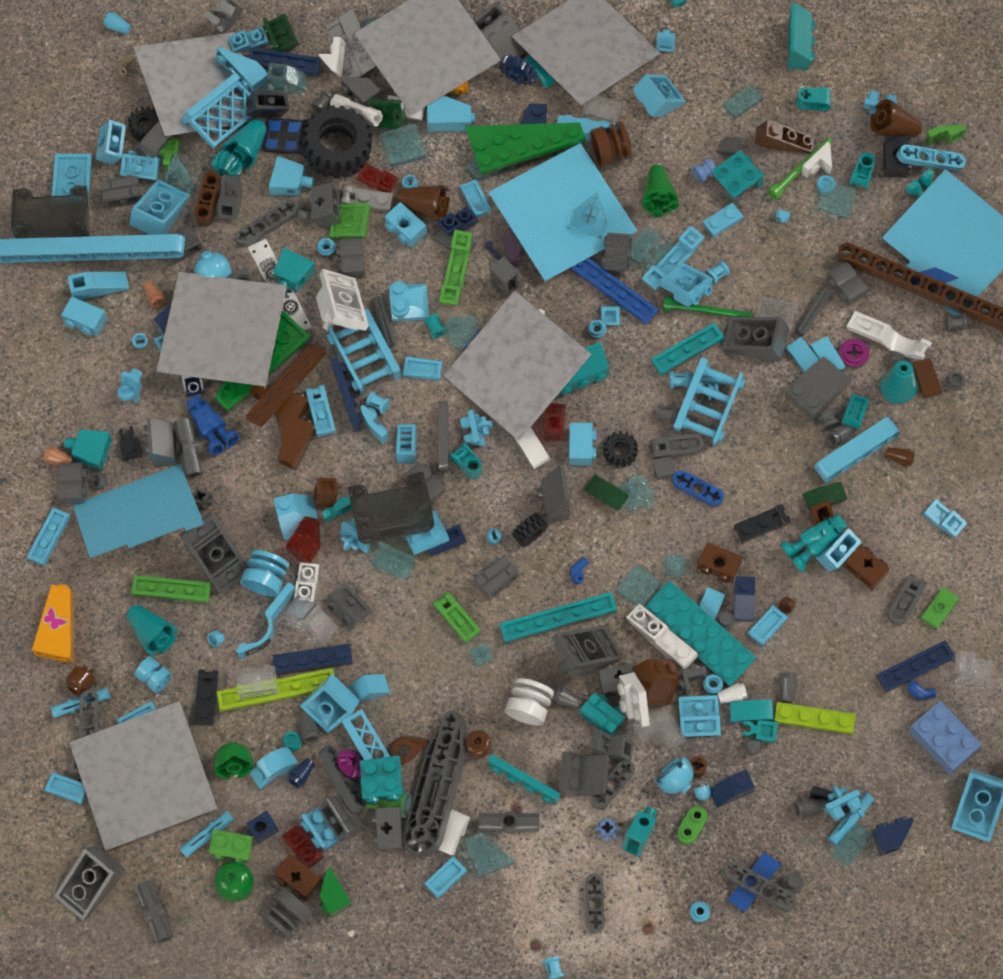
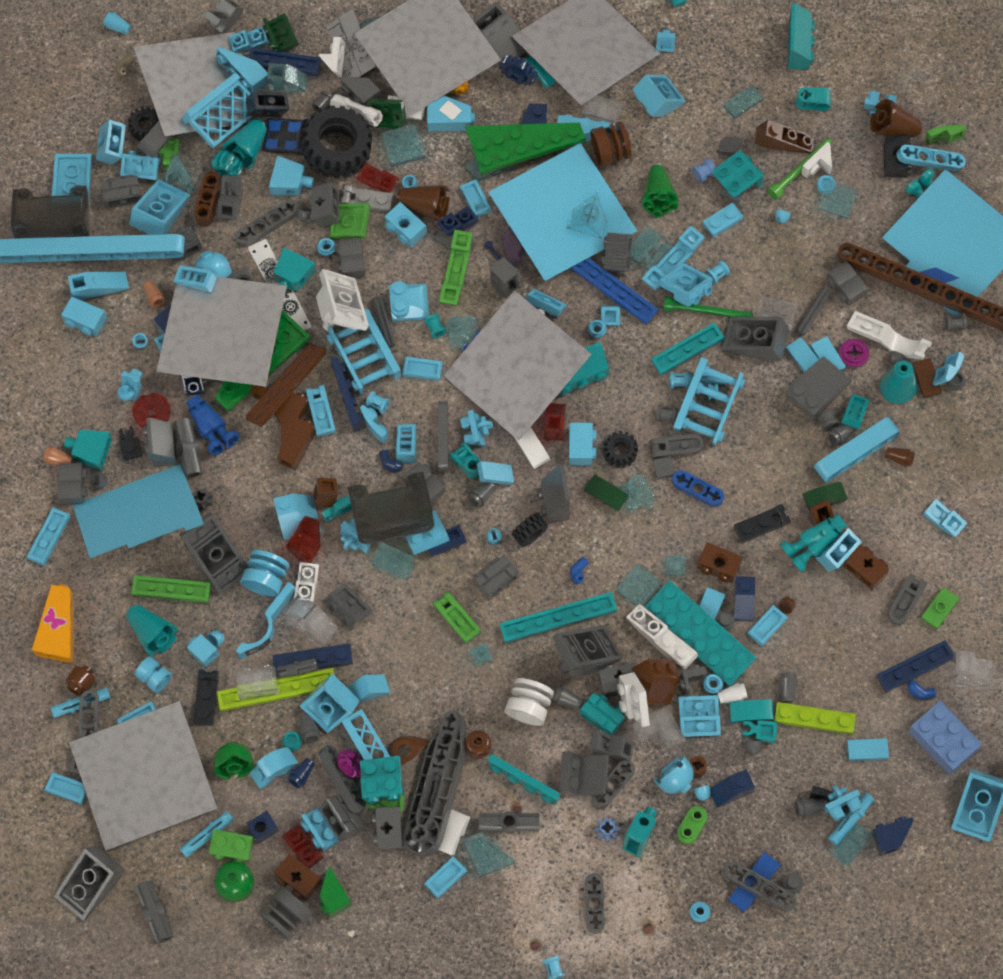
clear light blue tile [401,793,413,818] -> none
teal piece [849,152,876,190] -> none
none -> clear red plate [132,393,171,429]
none -> medium azure slope [173,265,217,293]
none -> medium azure brick [187,634,220,668]
none -> dark grey axle [277,659,318,678]
none -> dark blue arm [379,450,403,473]
none -> white sticker [439,101,462,120]
none -> dark grey cone [468,482,496,508]
none -> medium azure tile [477,461,514,485]
none -> medium azure plate [526,289,567,317]
none -> medium azure tile [847,738,889,761]
none -> medium azure slope [933,352,965,386]

